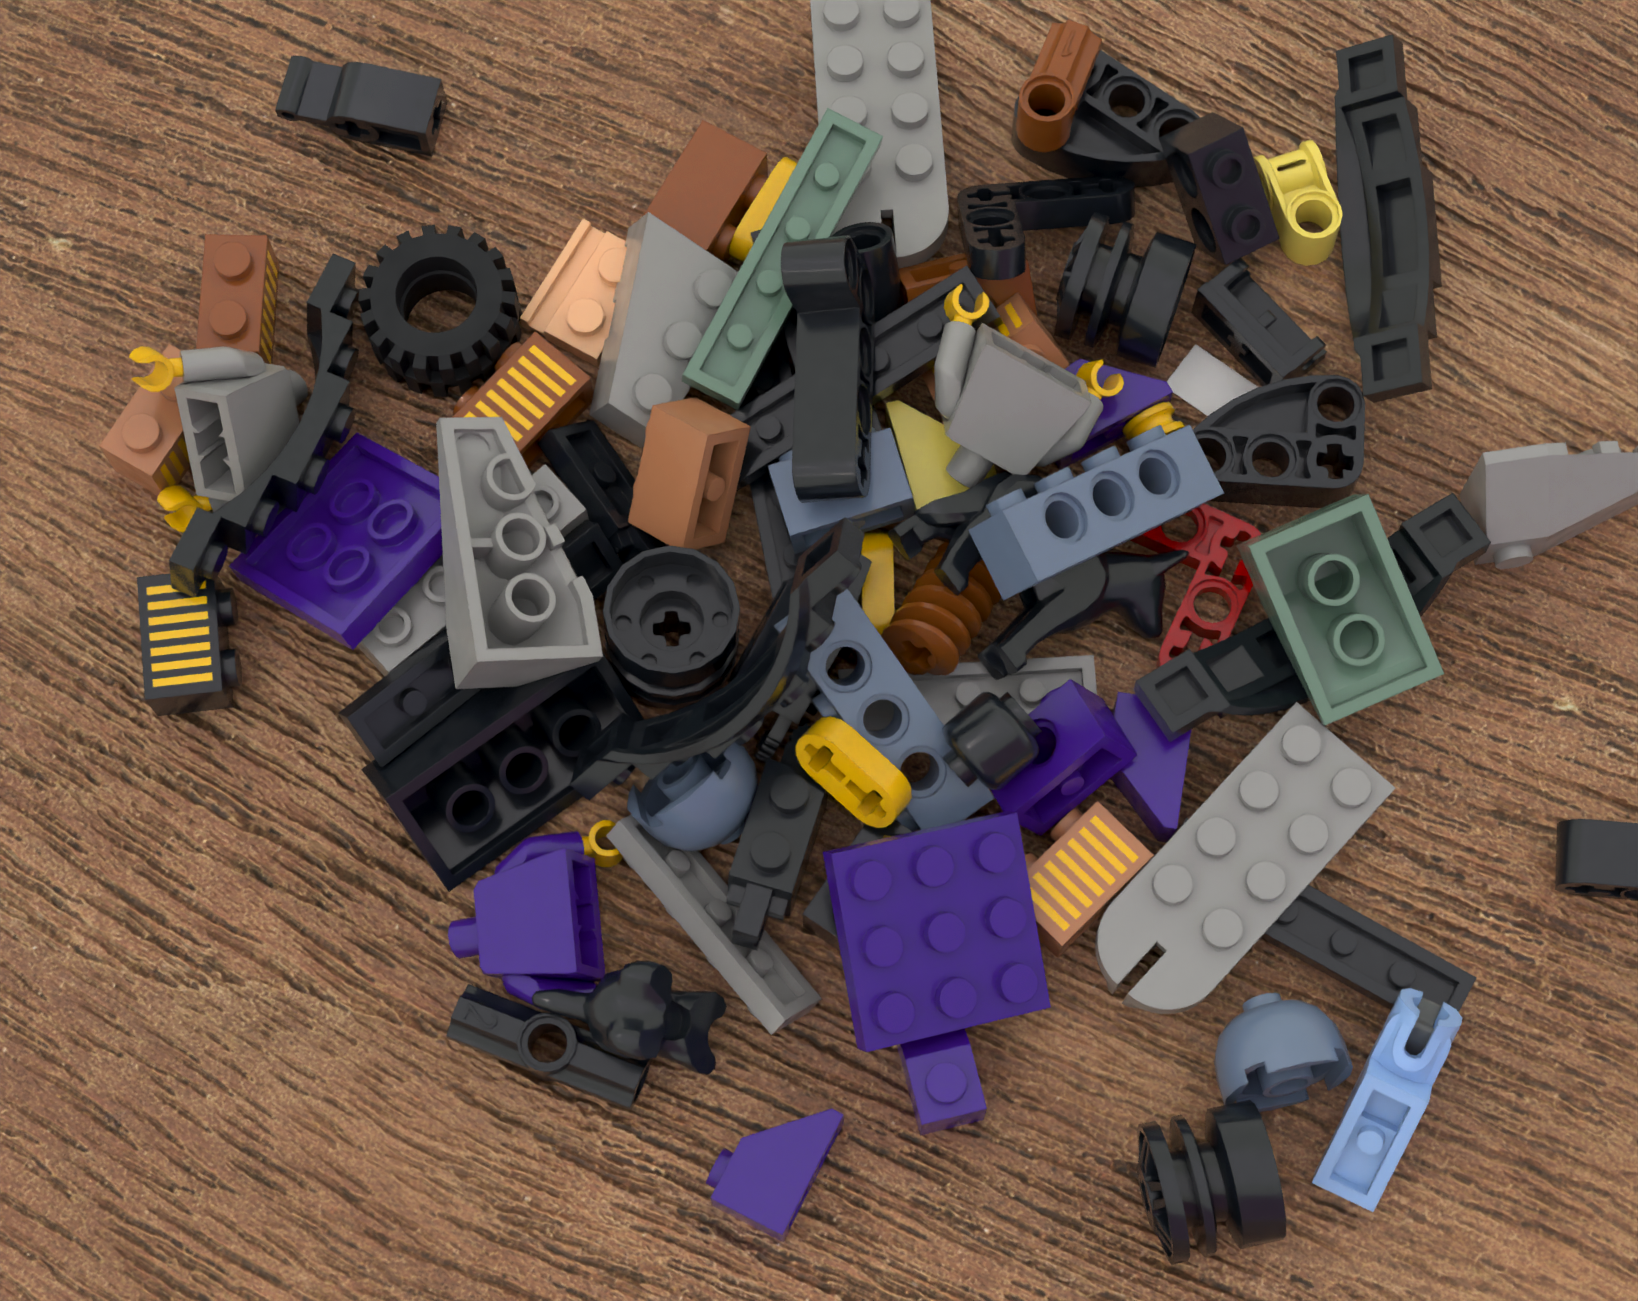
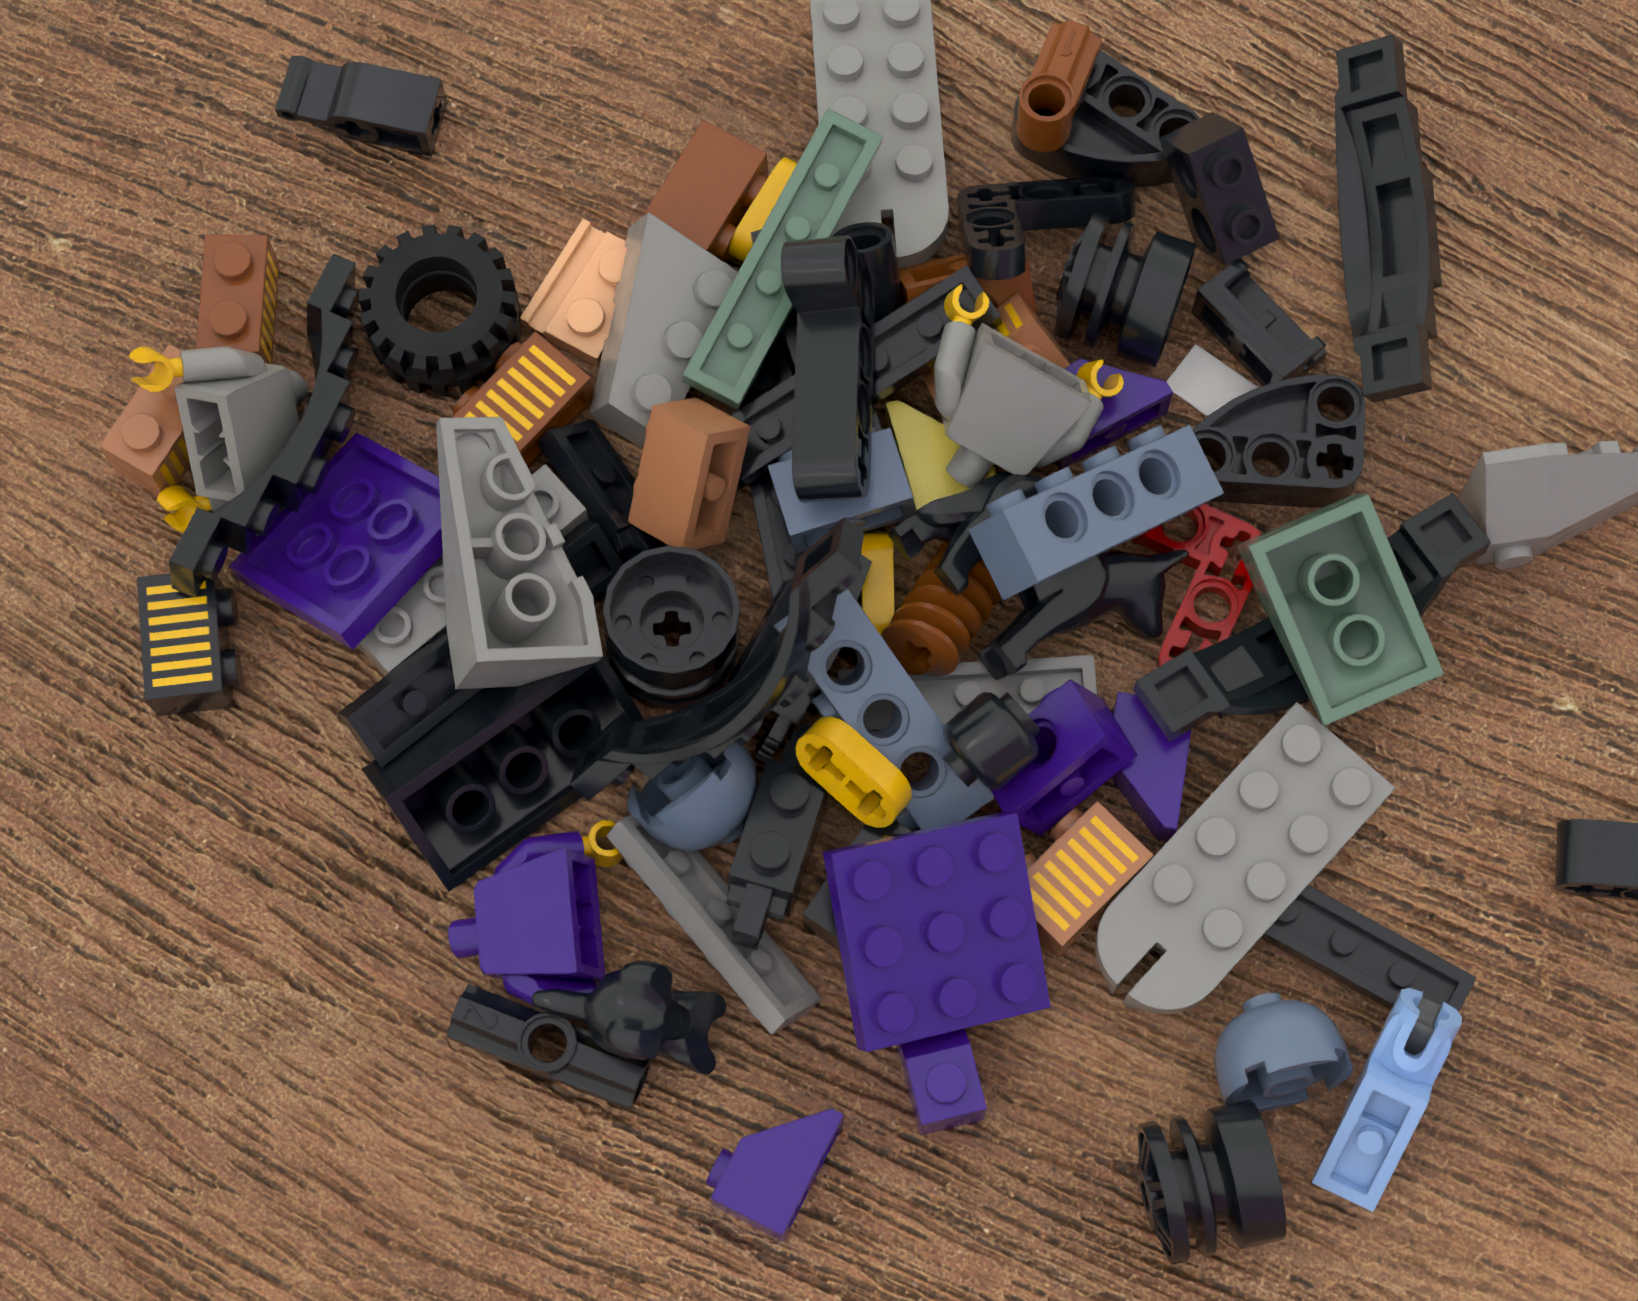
yellow bush [1122,401,1185,440] -> none
light yellow piece [1253,140,1343,266] -> none

